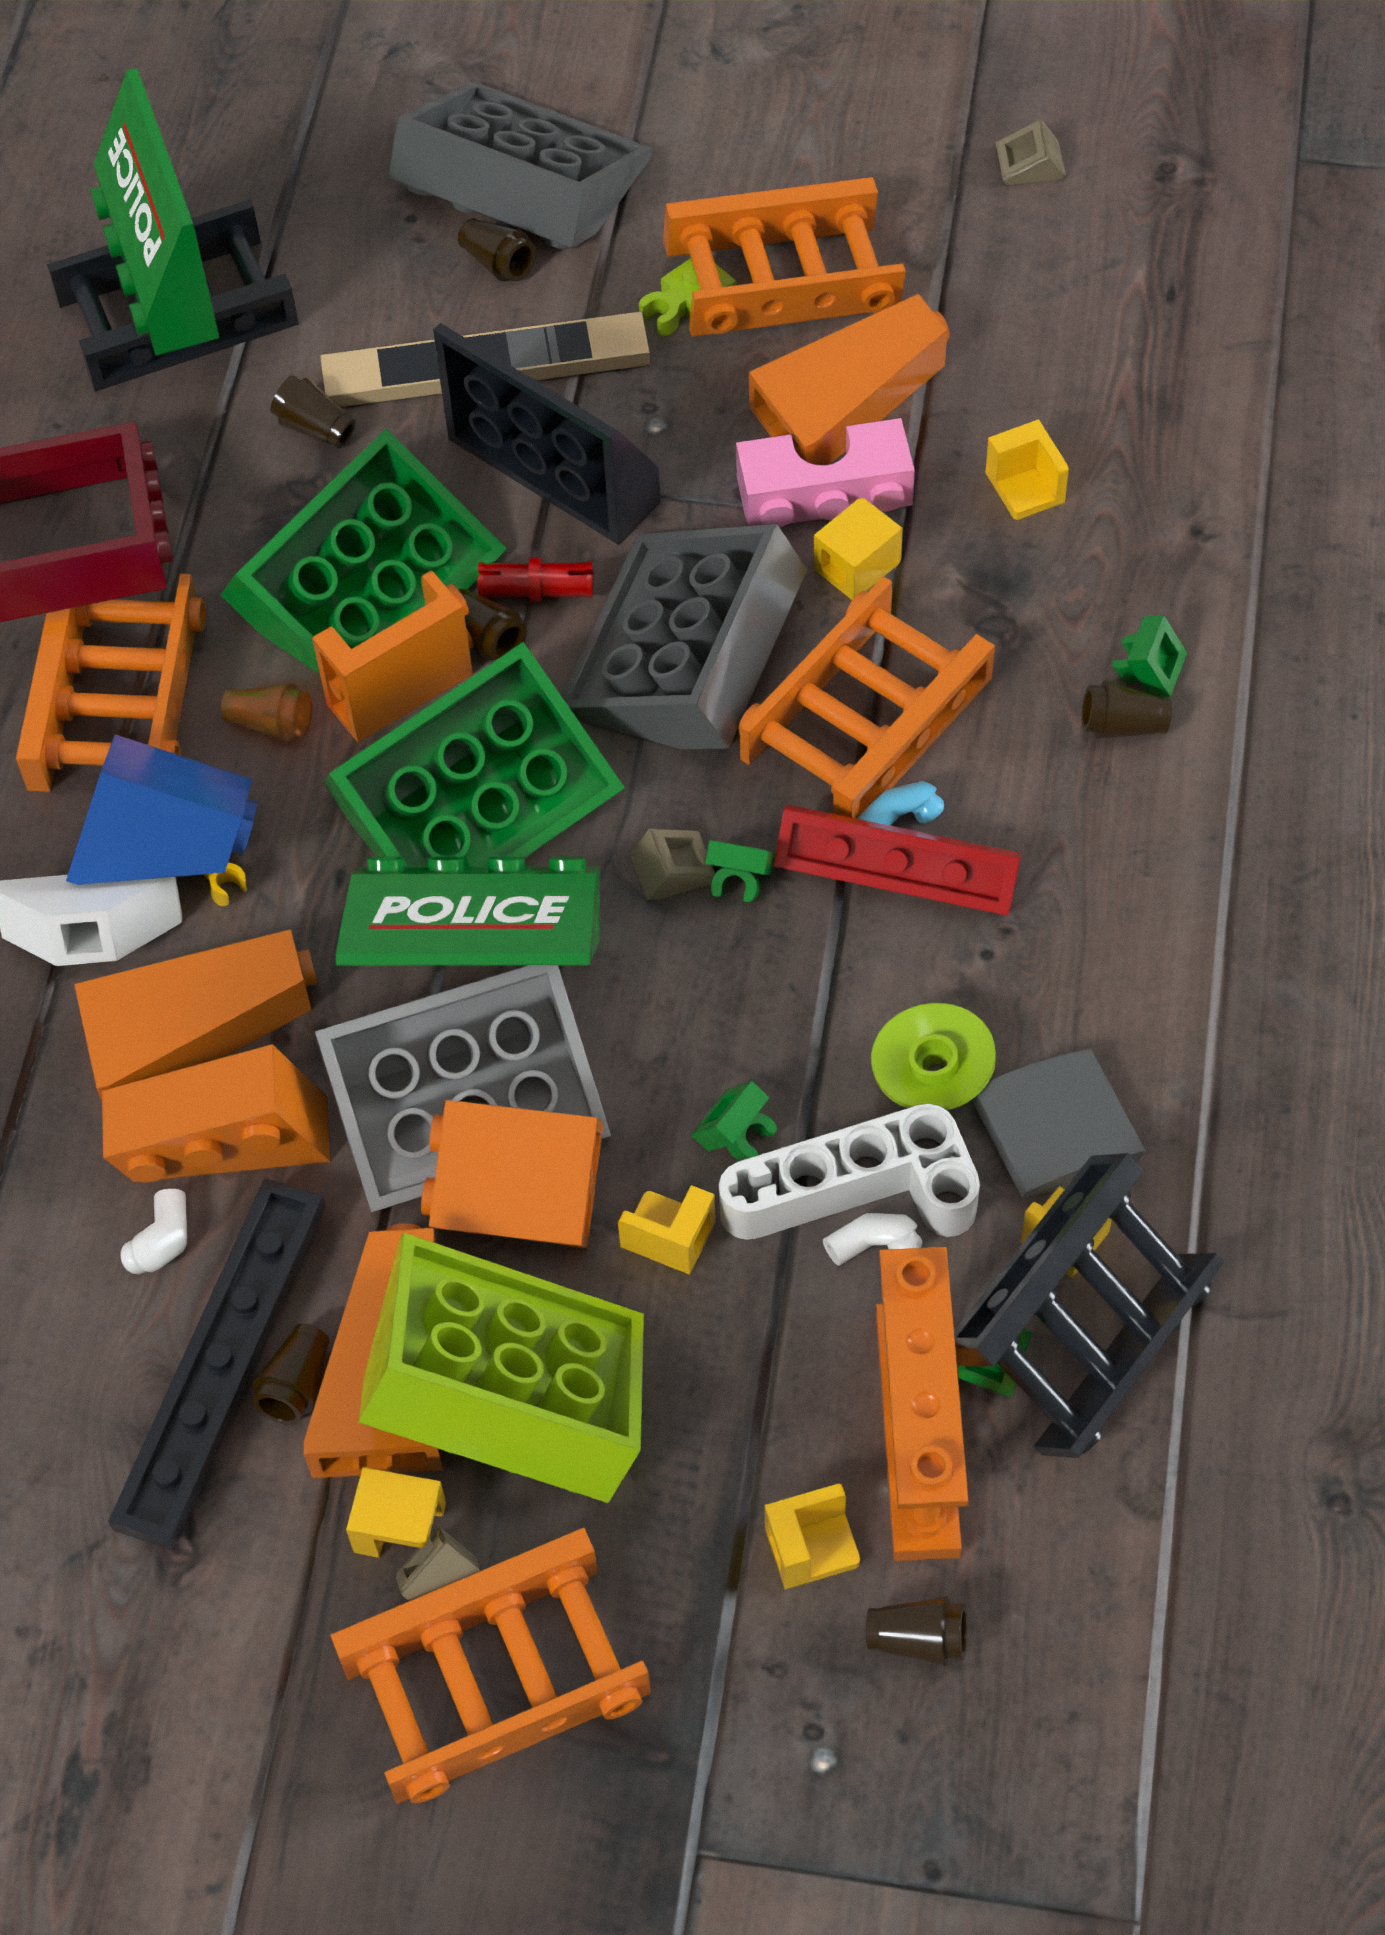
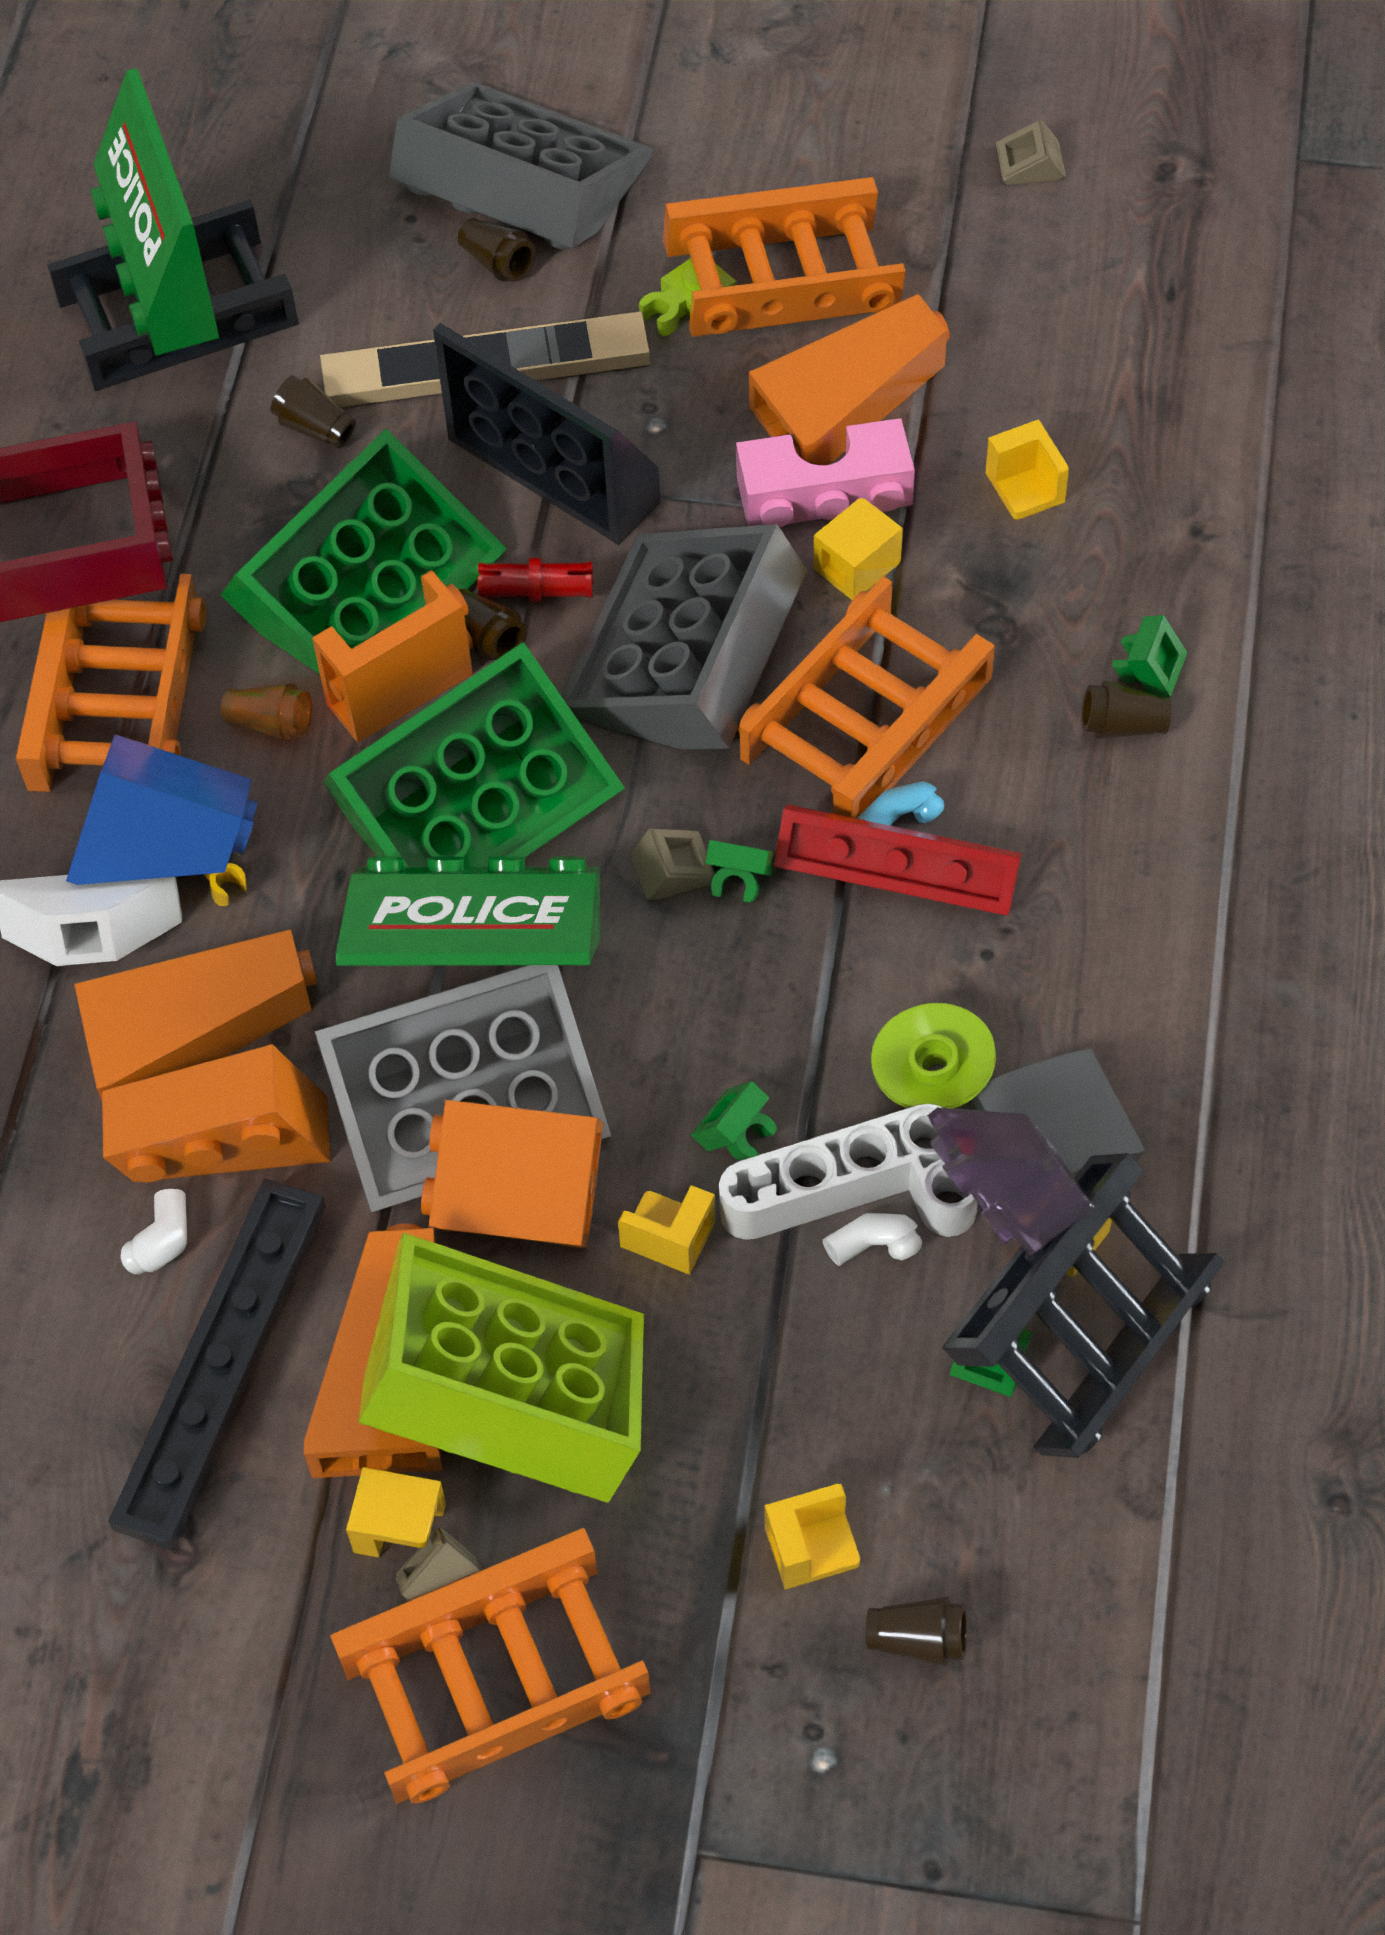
dark brown cone [252,1324,330,1425] -> none
orange fence [876,1247,968,1561] -> none
none -> clear purple slope [927,1107,1094,1256]

